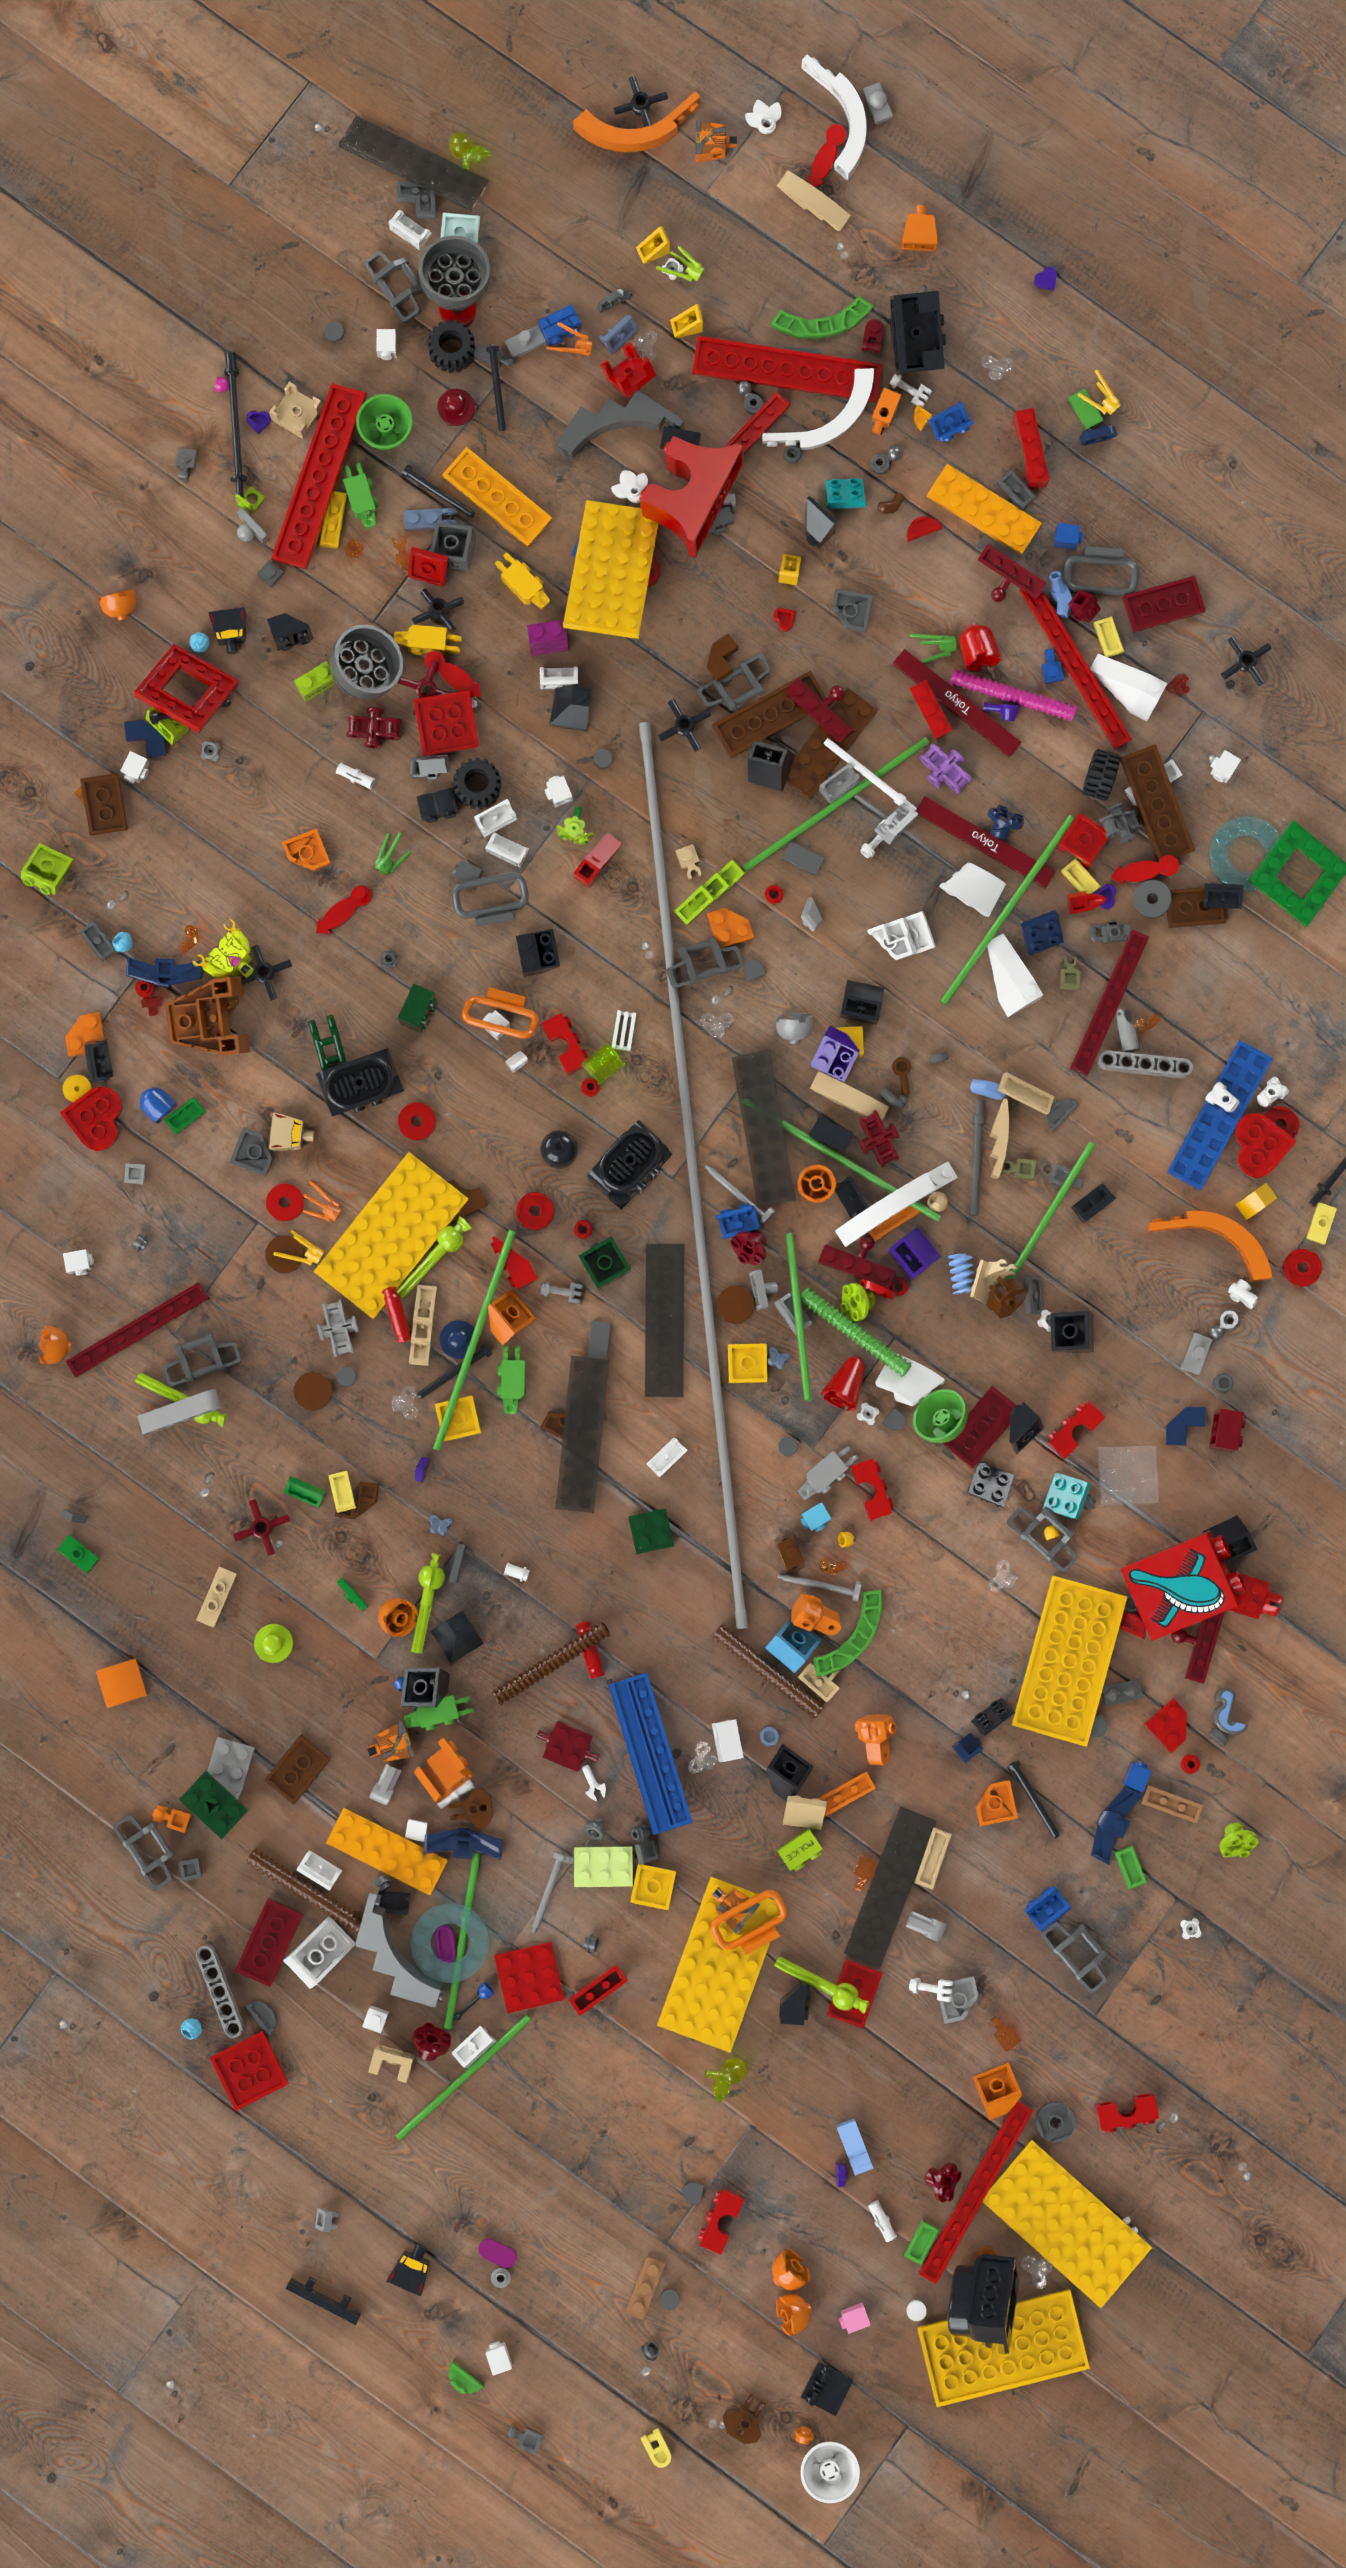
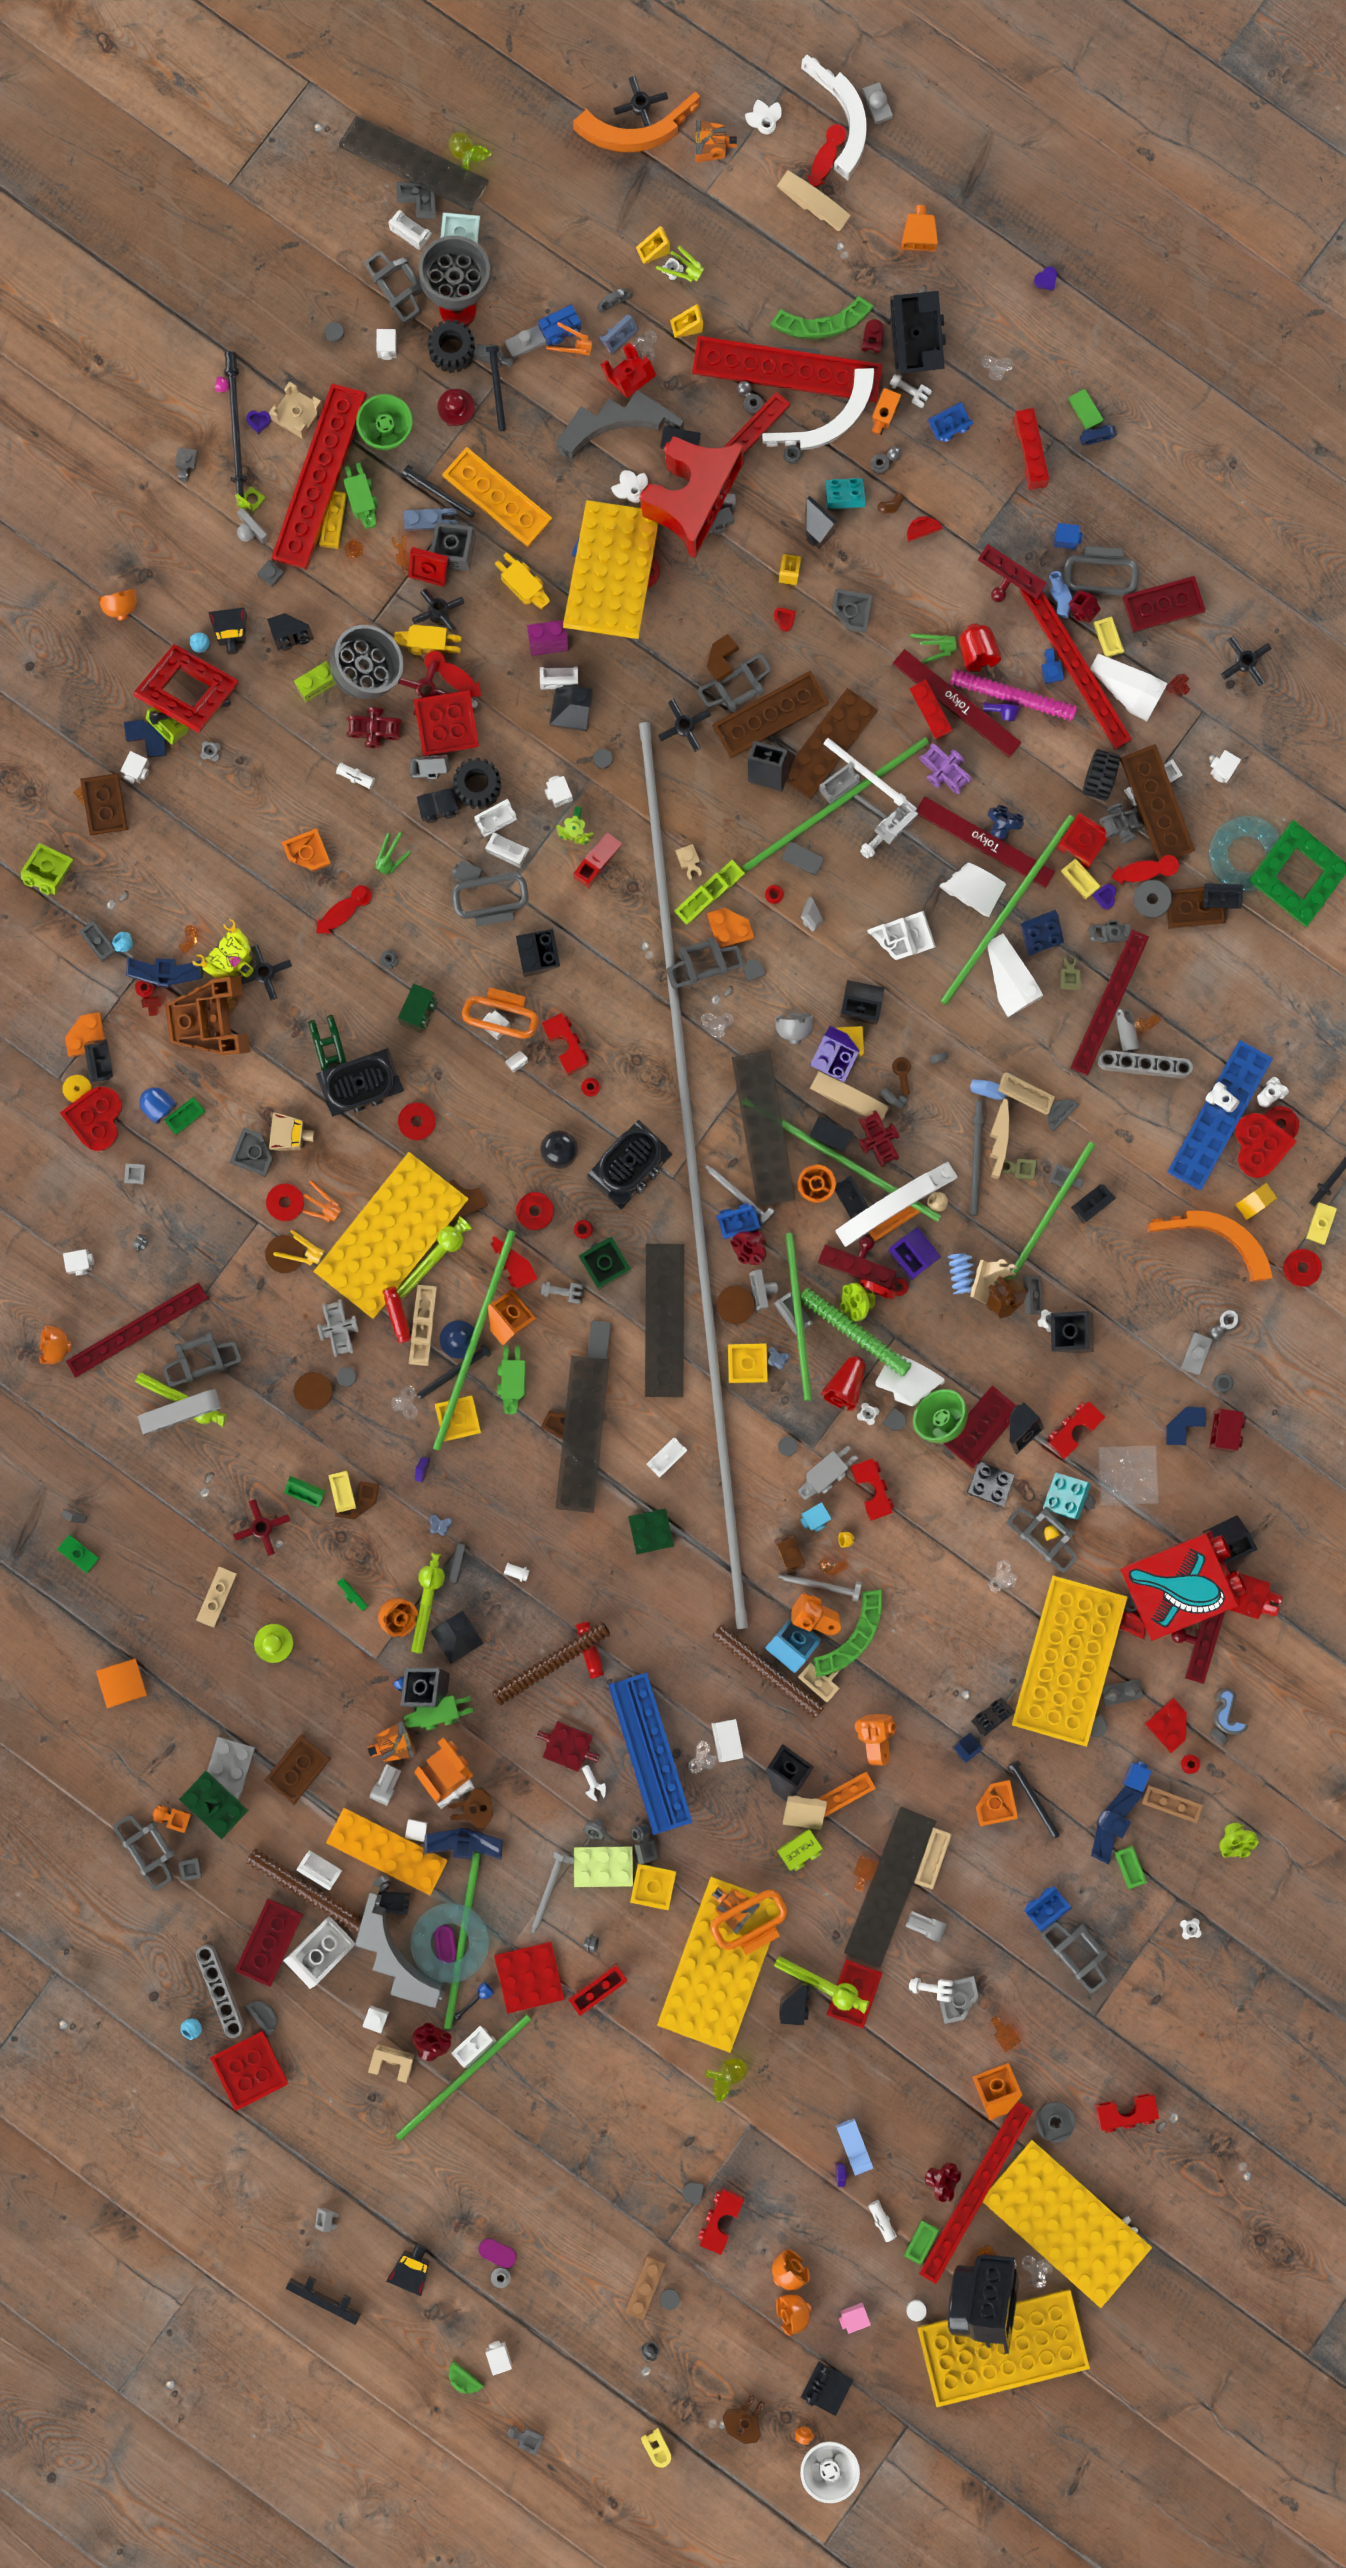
clear neon green plate [581,1043,625,1085] -> none
white tile [611,1010,636,1051] -> none
sand blue tile [760,1727,779,1746] -> none
dark red plate [785,678,852,745] -> none
light orange tile [914,404,933,431] -> none
light orange plate [927,464,1042,556] -> none
dark grey plate [997,469,1037,510] -> none
red plate [1067,891,1107,915] -> none
yellow plant [1078,370,1121,415] -> none
white plate [1228,1279,1258,1310] -> none

